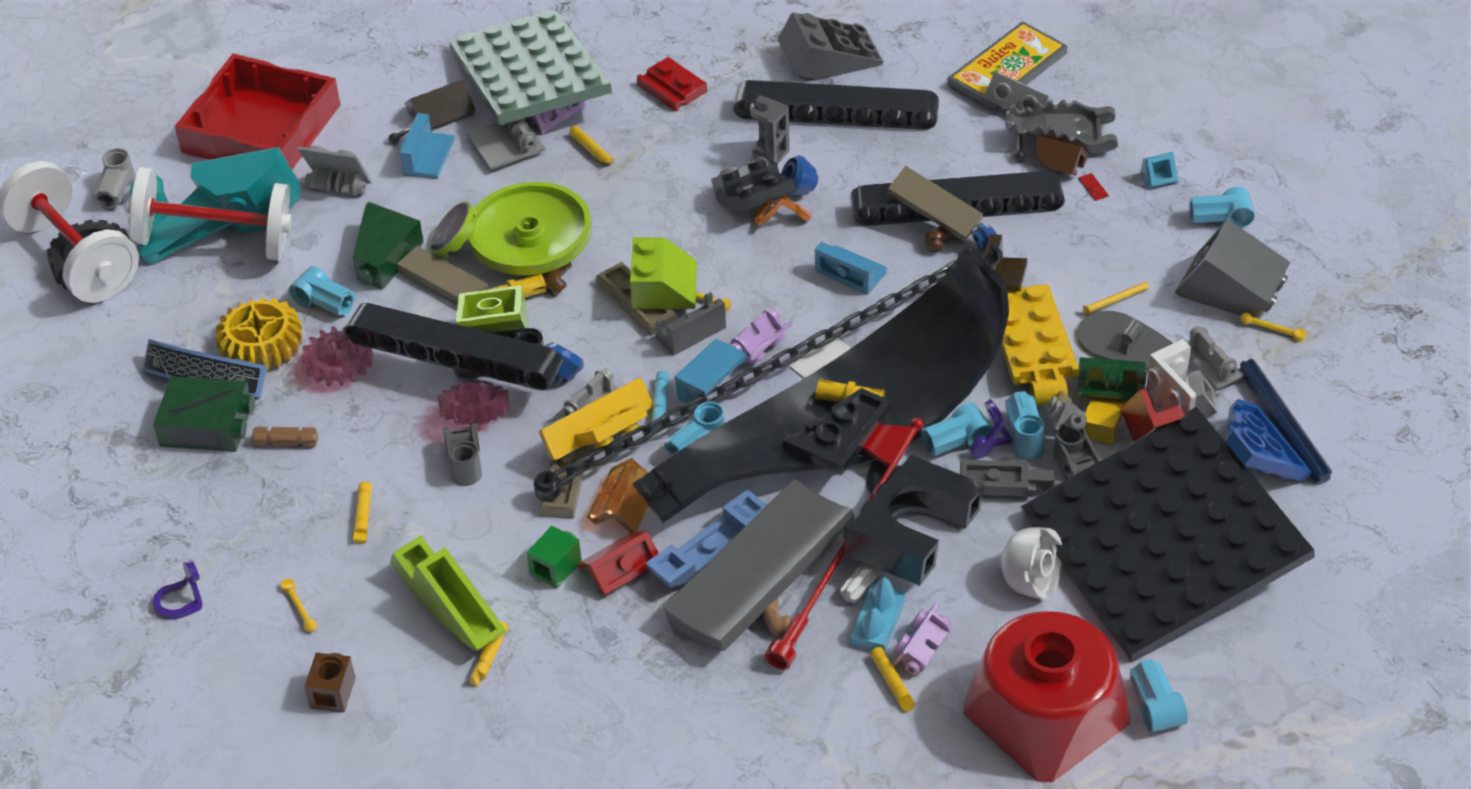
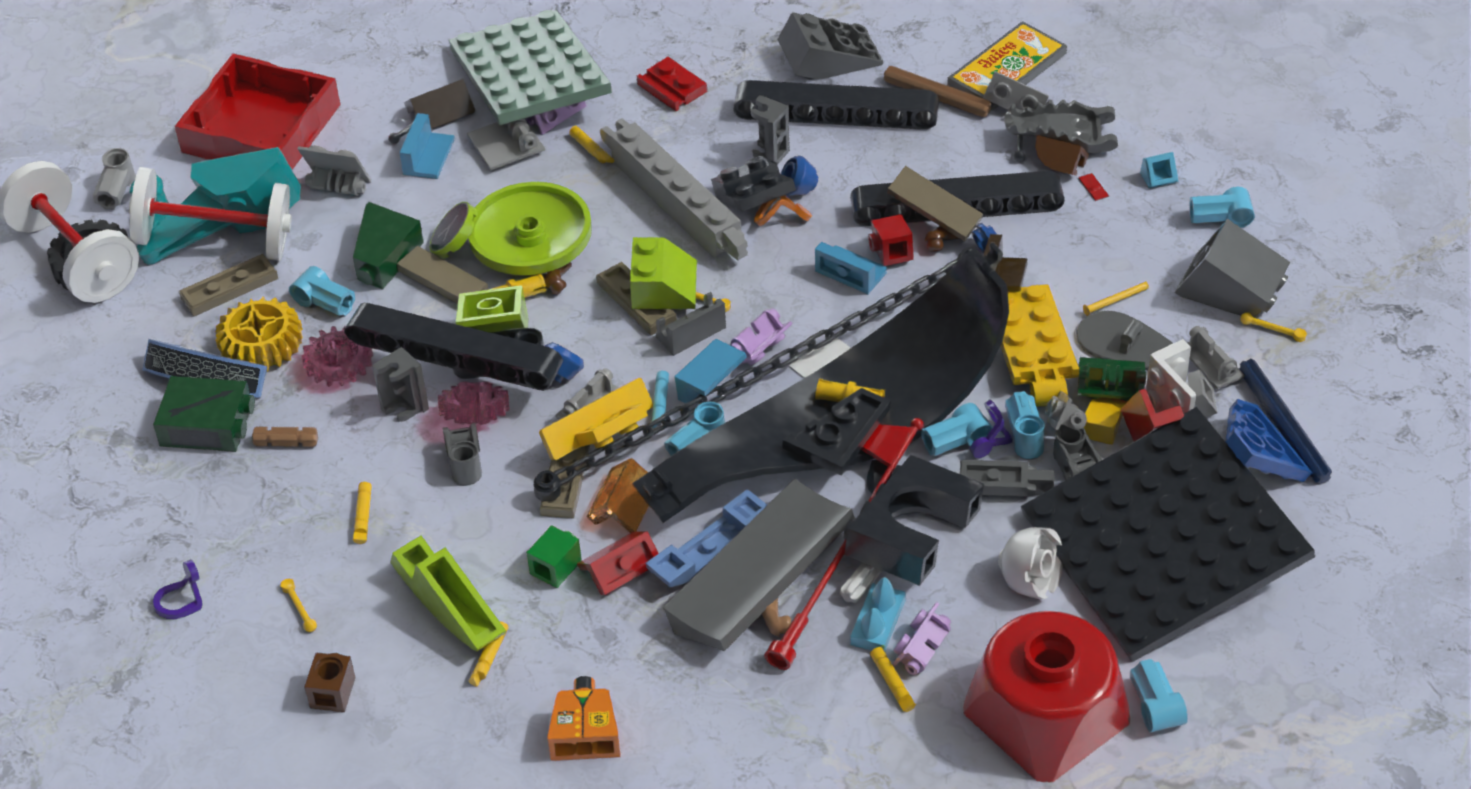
none -> dark tan tile [179,254,278,317]
none -> dark grey hinge [372,347,429,422]
none -> orange torso [548,676,621,761]
none -> light grey hinge [599,118,748,261]
none -> red brick [868,214,914,266]
none -> medium nougat axle [884,66,991,117]

